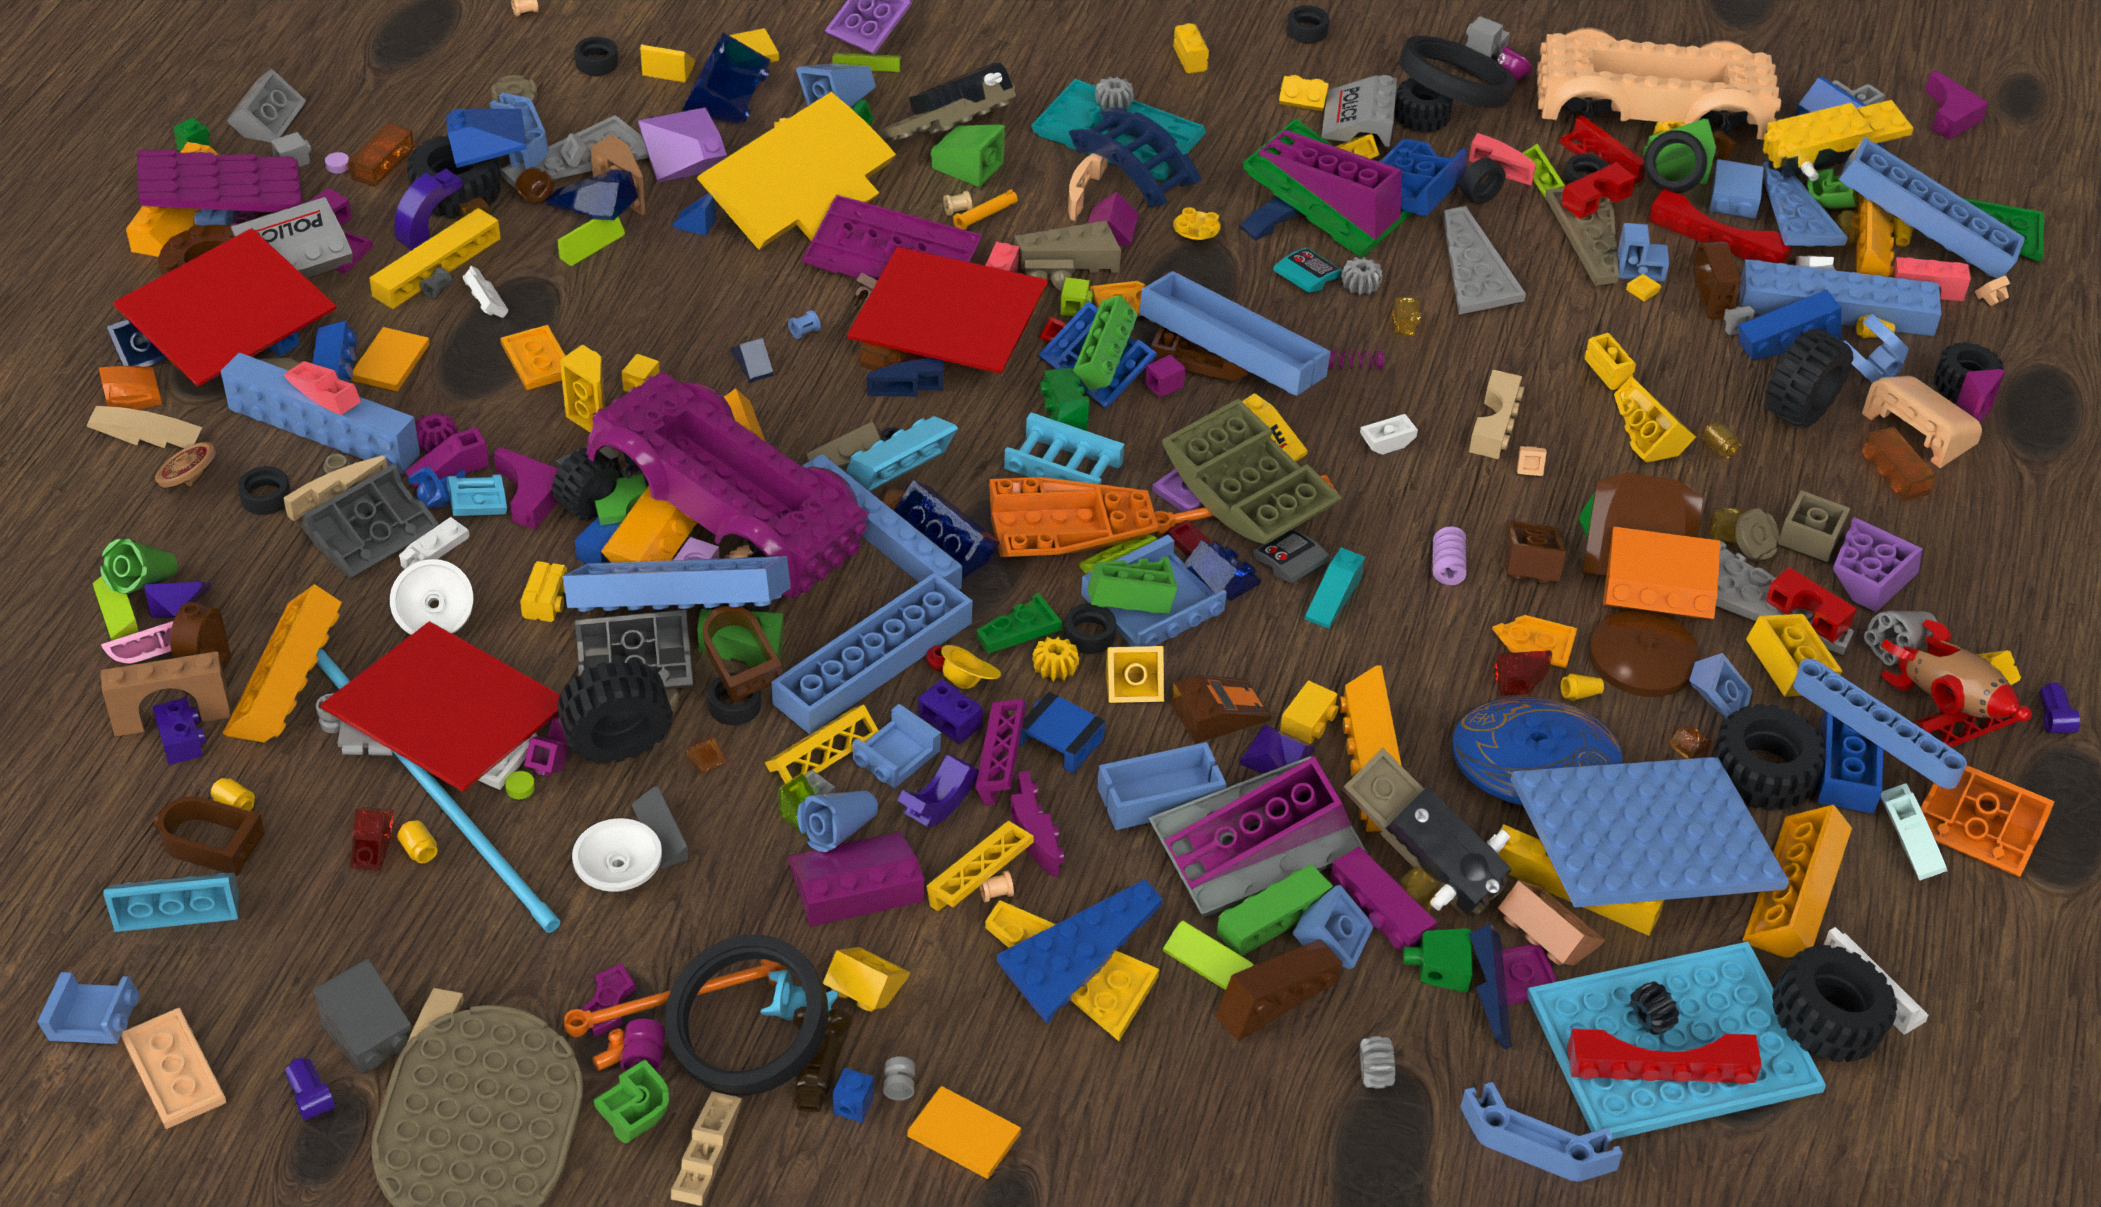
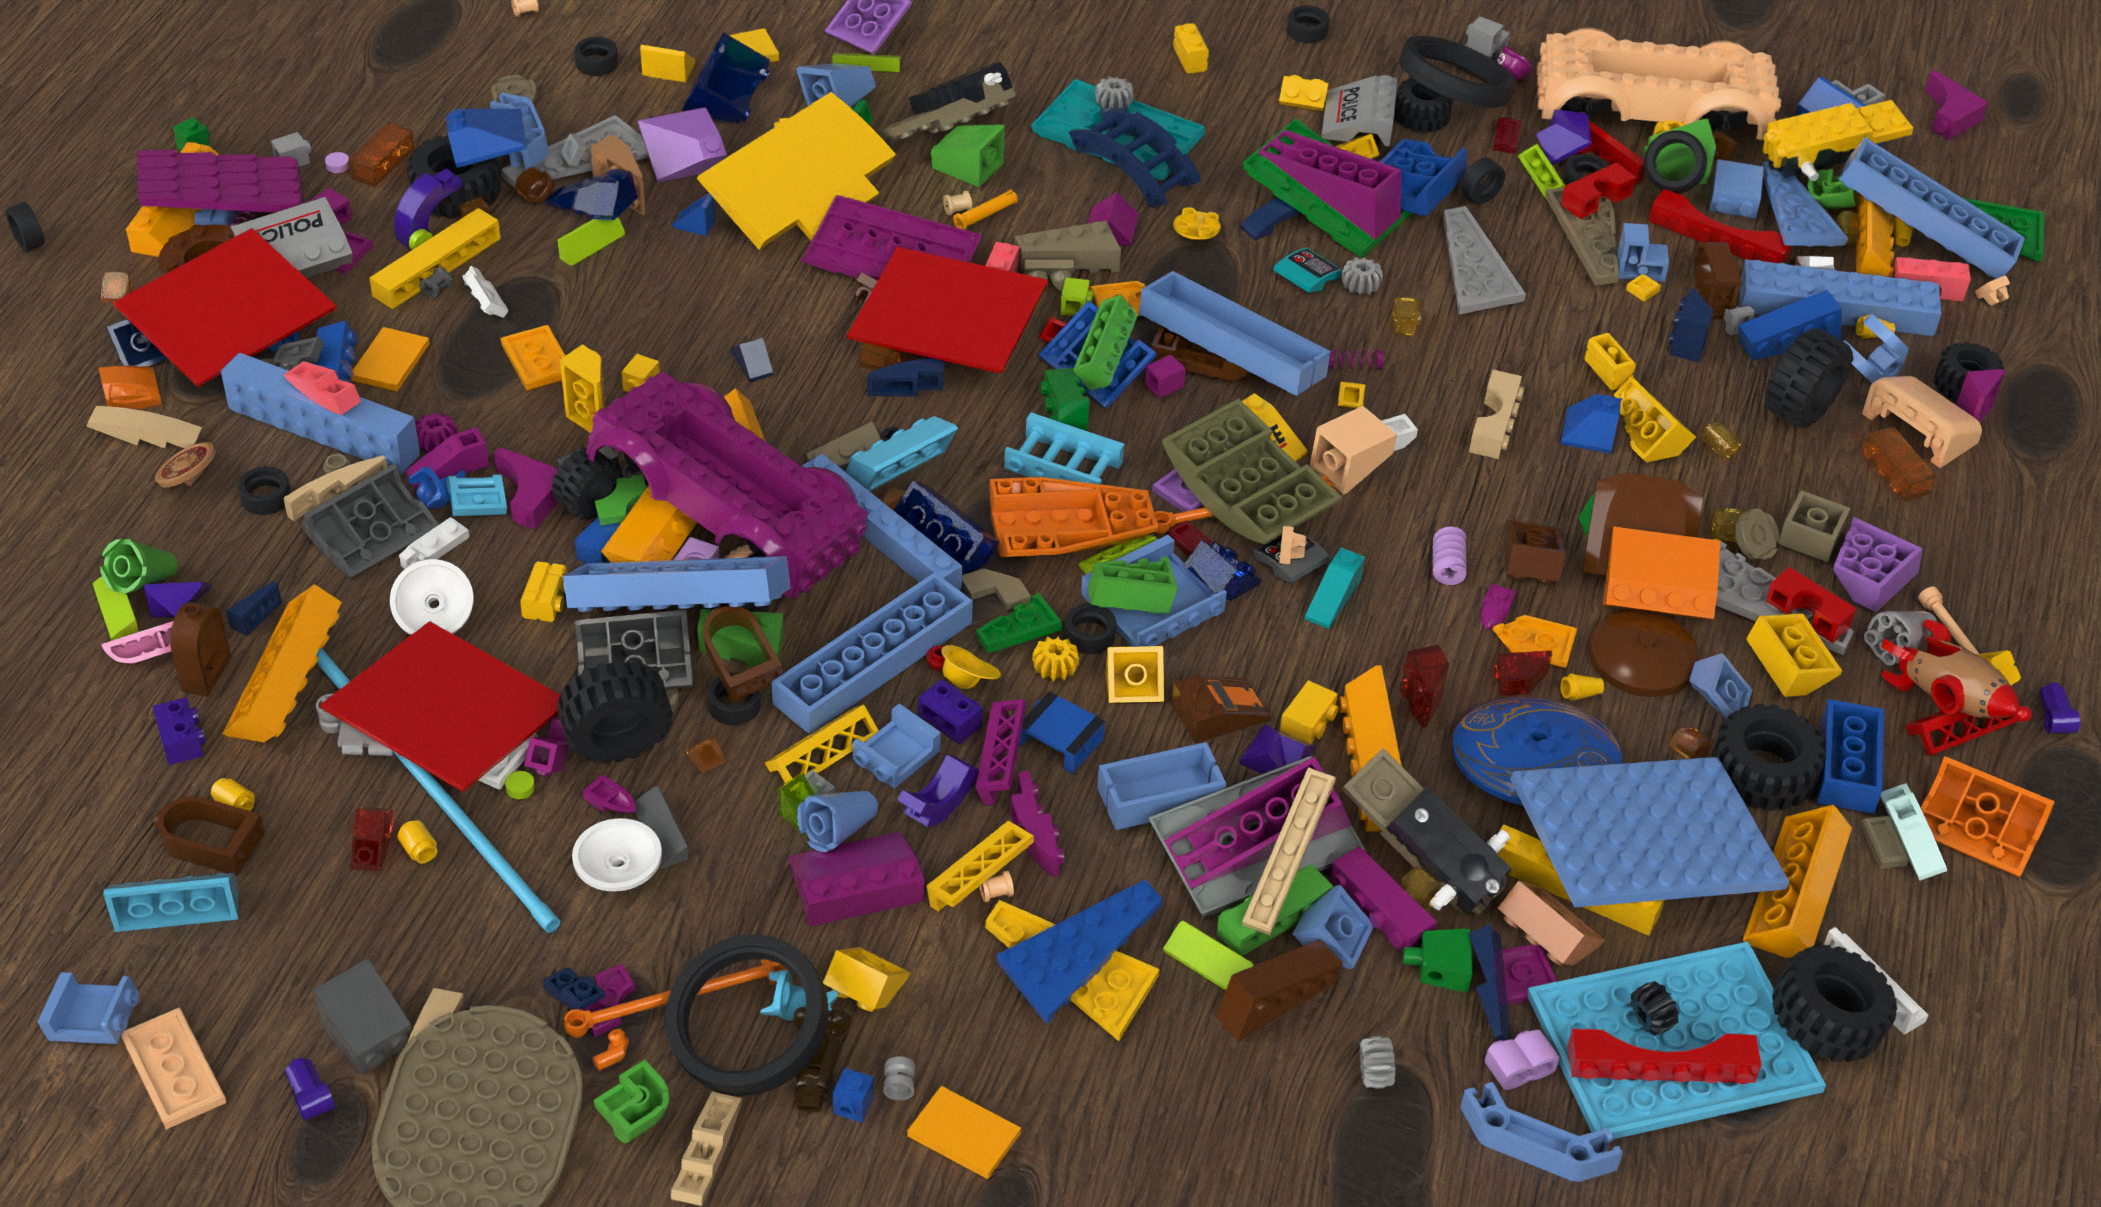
medium nougat arch [101,651,231,737] -> none
light grey slope [227,68,306,143] -> none
magenta wheel [620,1019,666,1073] -> none
medium blue bush [788,310,821,339] -> none
light nougat slope [1068,153,1108,221] -> none
coral slope [1469,133,1536,185] -> none
light nougat tile [1517,446,1546,476] -> none
medium blue beam [1794,659,1967,789] -> none
none -> black tyre [6,202,44,251]
none -> clear orange slope [100,271,132,301]
none -> dark blue slope [226,581,282,636]
none -> dark grey hinge [272,337,324,371]
none -> lime tile [409,229,433,250]
none -> dark blue slope [543,967,605,1010]
none -> magenta plate [582,774,636,813]
none -> dark tan tile [962,569,1031,610]
none -> tan tile [1242,768,1336,936]
none -> light nougat tile [1279,526,1306,564]
none -> light nougat slope [1310,406,1397,495]
none -> yellow slope [1337,382,1365,409]
none -> clear red slope [1399,645,1449,728]
none -> magenta plate [1481,583,1516,630]
none -> lavender brick [1485,1030,1560,1090]
none -> dark red tile [1493,117,1521,154]
none -> dark purple slope [1536,109,1592,165]
none -> blue slope [1561,394,1621,454]
none -> dark blue slope [1668,288,1714,363]
none -> dark tan tile [1860,816,1909,869]
none -> light nougat piece [1918,586,1979,654]

